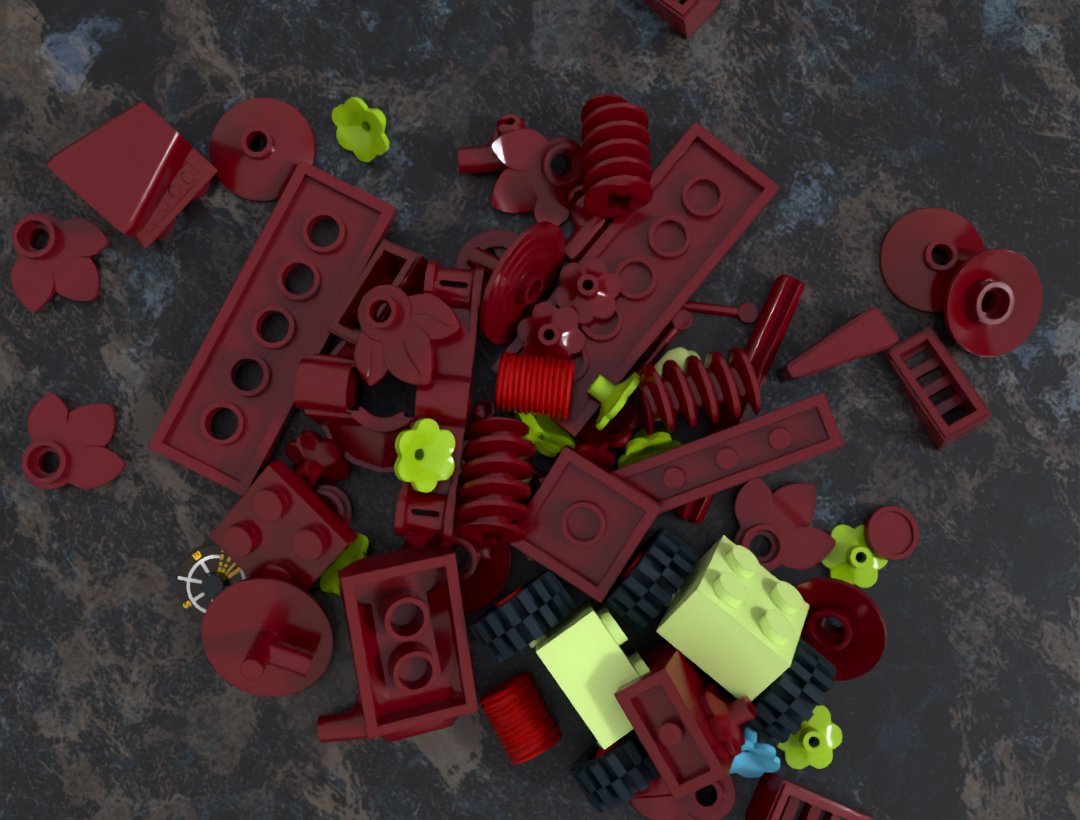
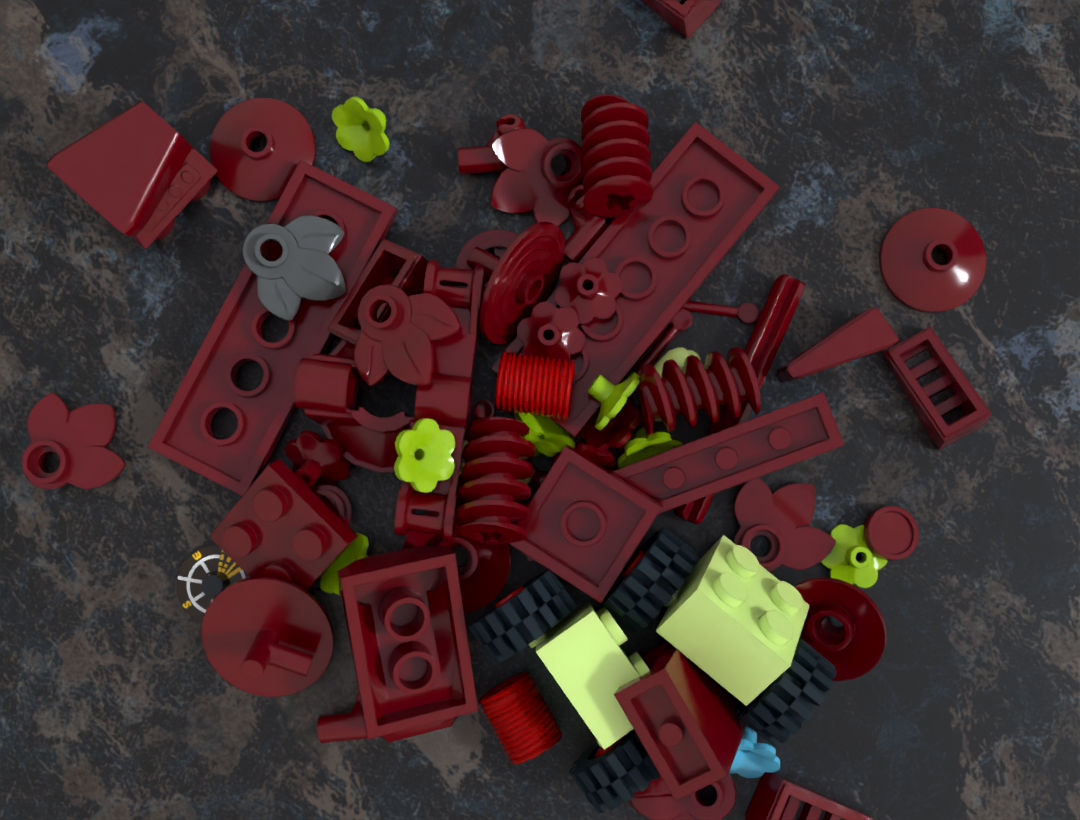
dark red plate [10,213,109,313] -> none
dark red plant [700,684,757,757] -> none
lime plant [777,704,843,770] -> none
dark red dish [944,248,1043,357] -> none
none -> dark grey plate [242,216,346,321]

